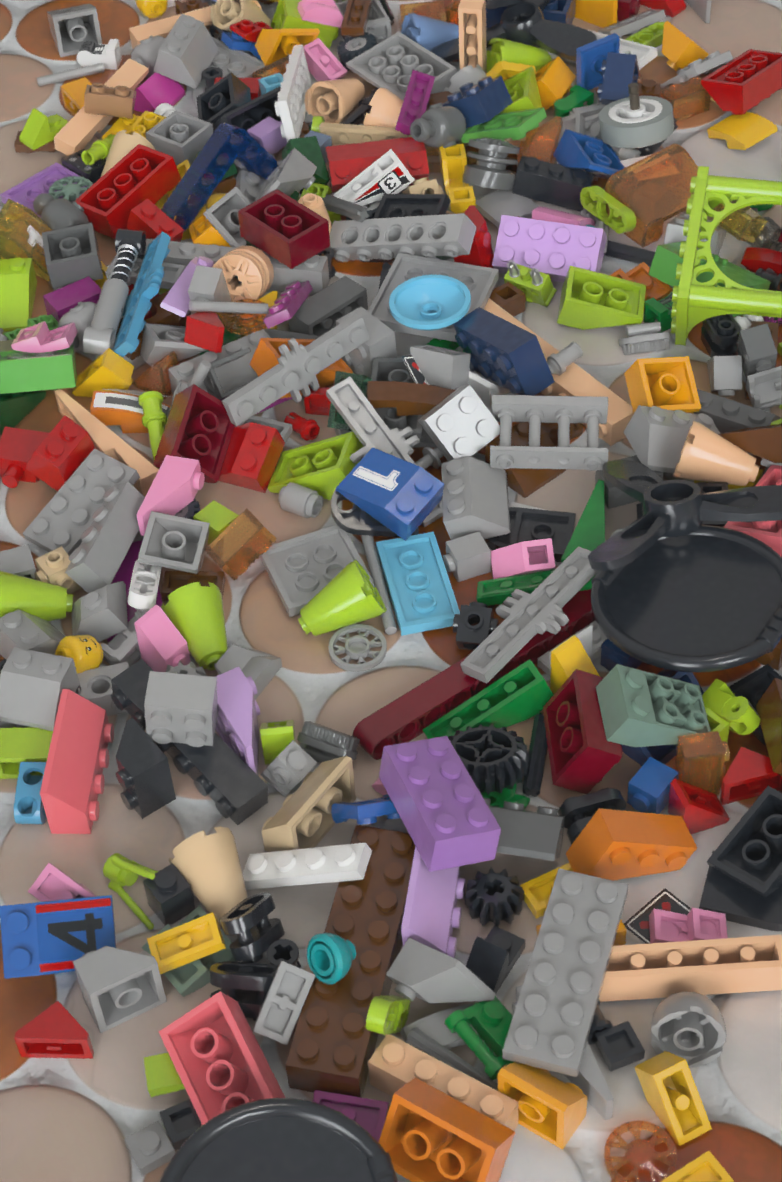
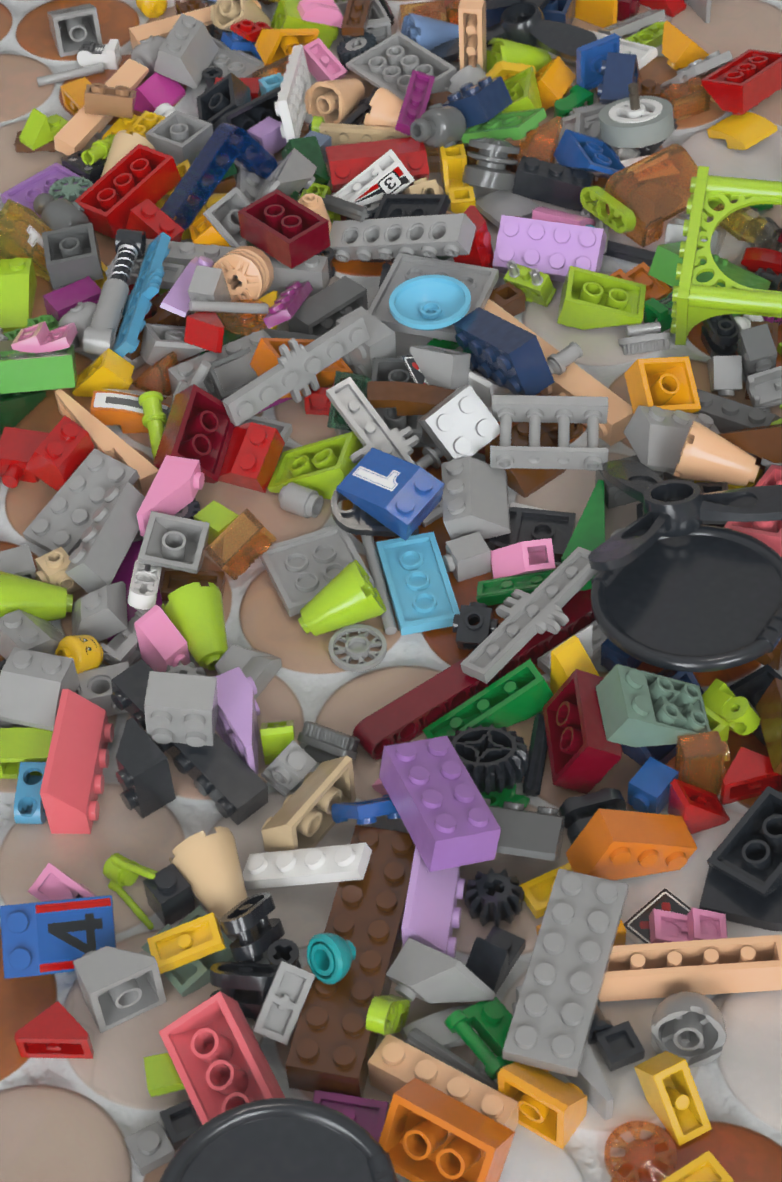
red pin [284,412,320,441] -> none

